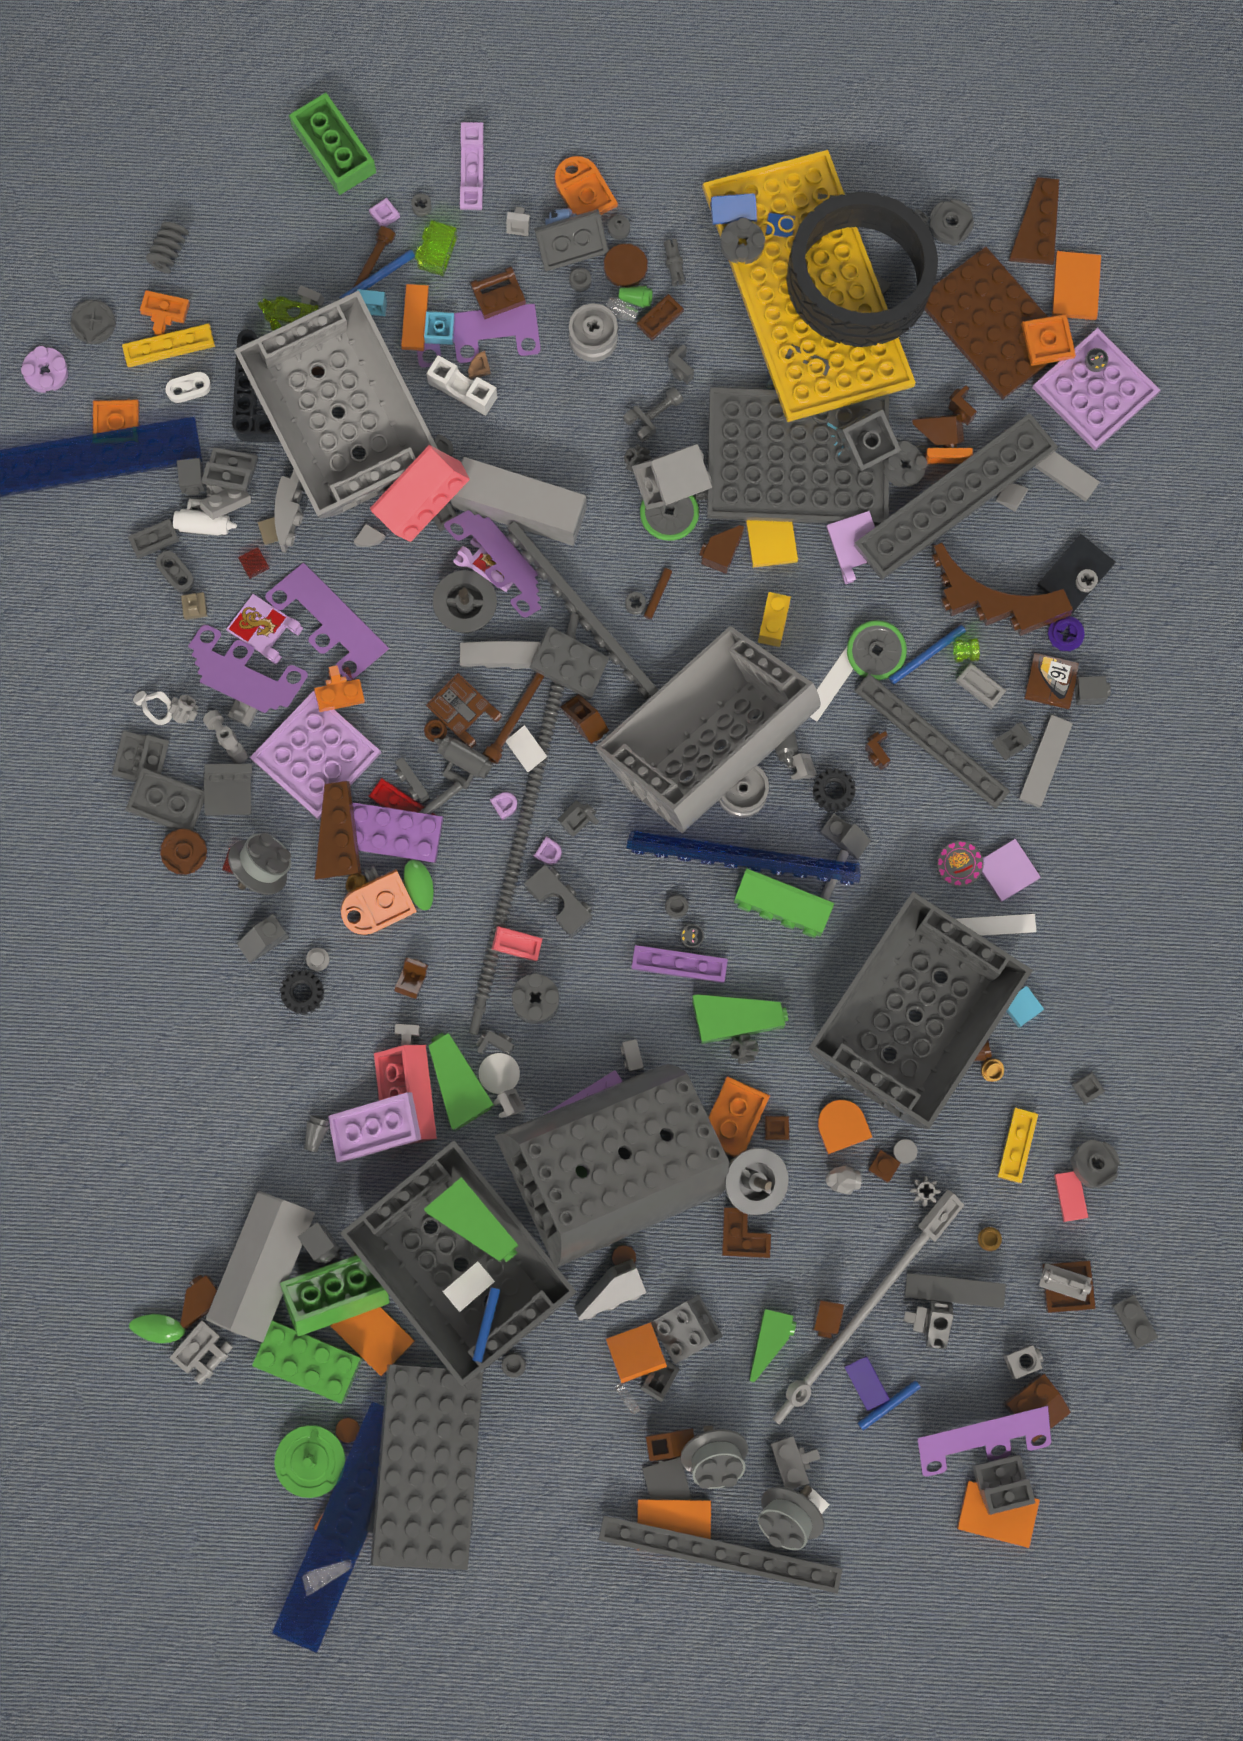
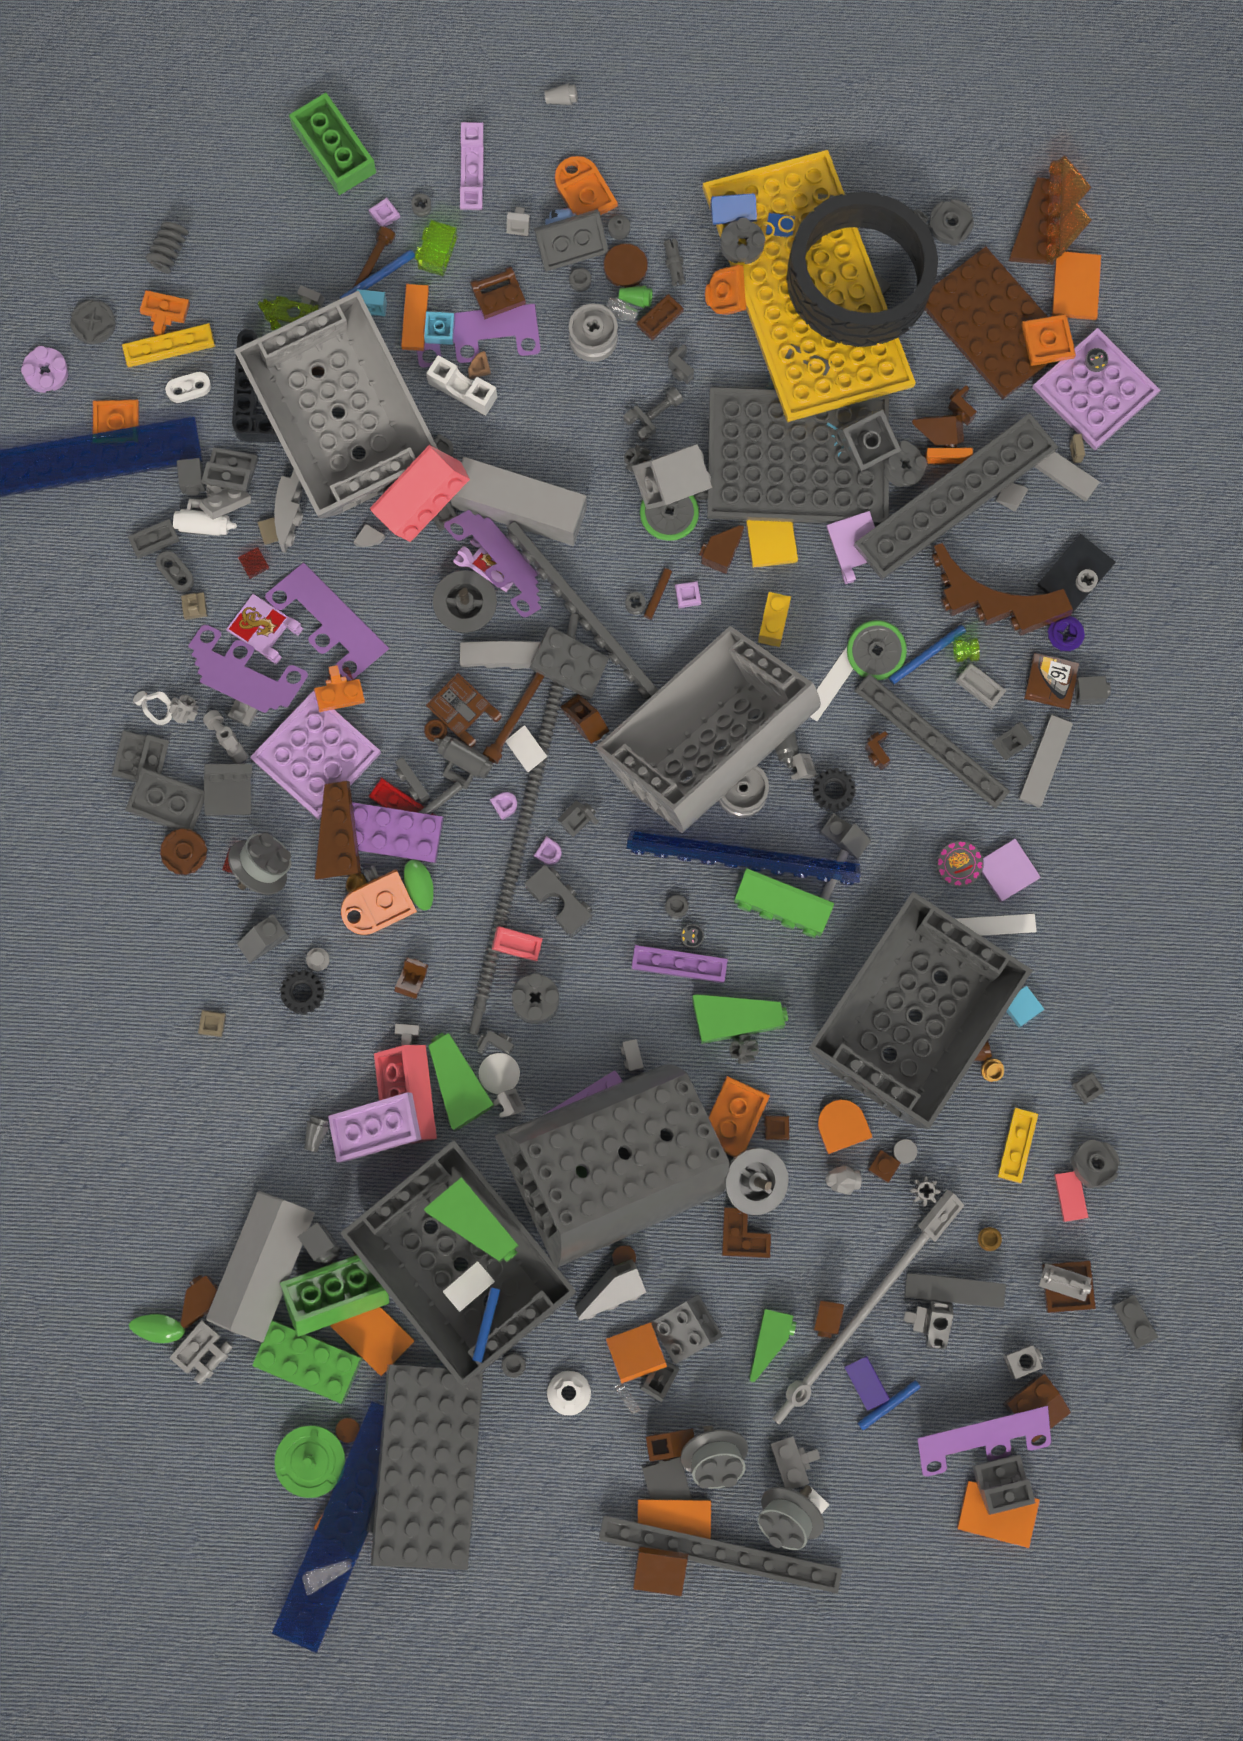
none -> dark tan tile [198,1010,226,1038]
none -> light grey cone [545,83,578,105]
none -> white piece [547,1371,591,1415]
none -> reddish brown tile [633,1546,688,1597]
none -> lavender tile [675,581,701,608]
none -> orange tile [705,264,746,315]
none -> clear orange slope [1046,155,1092,264]
none -> dark tan tile [1069,433,1085,463]

